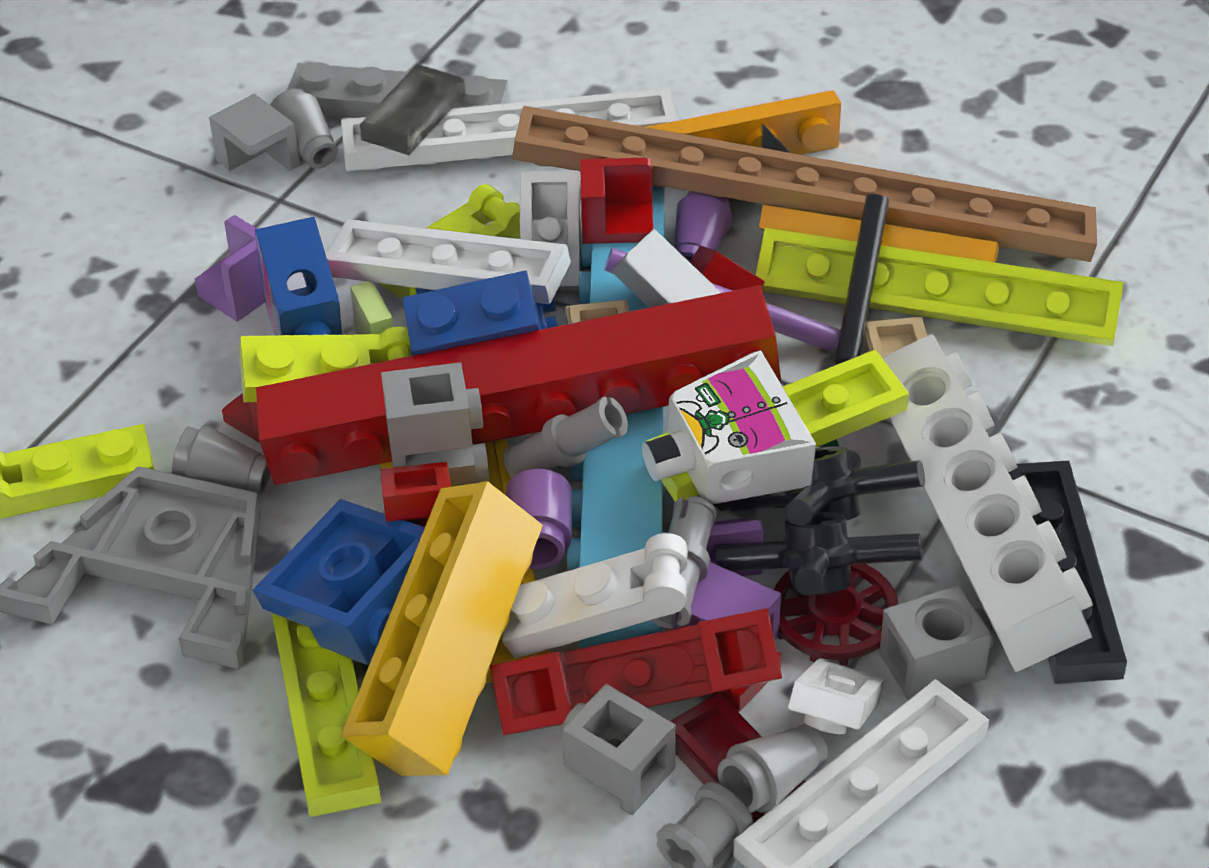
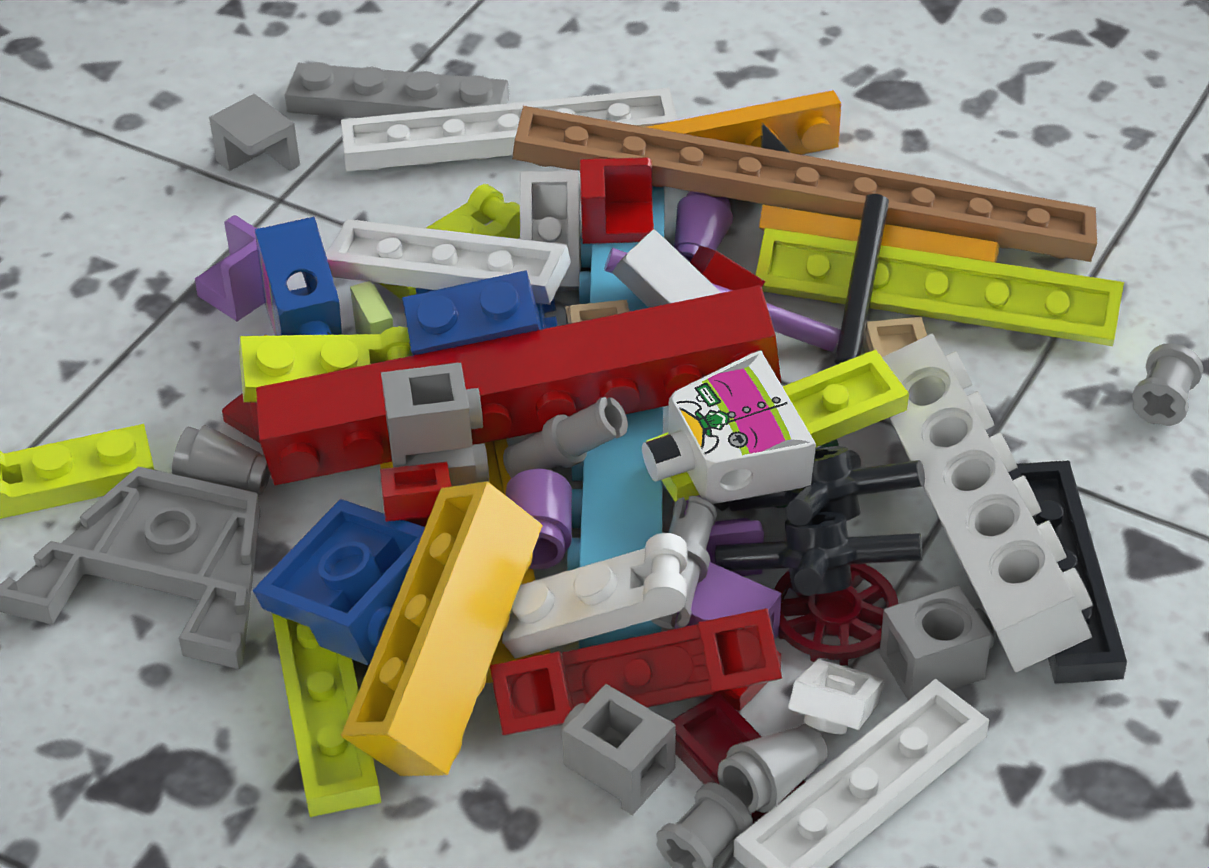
light grey cone [270,89,338,169] -> none
clear smoke tile [359,64,465,156] -> none
none -> light grey bush [1132,343,1203,426]

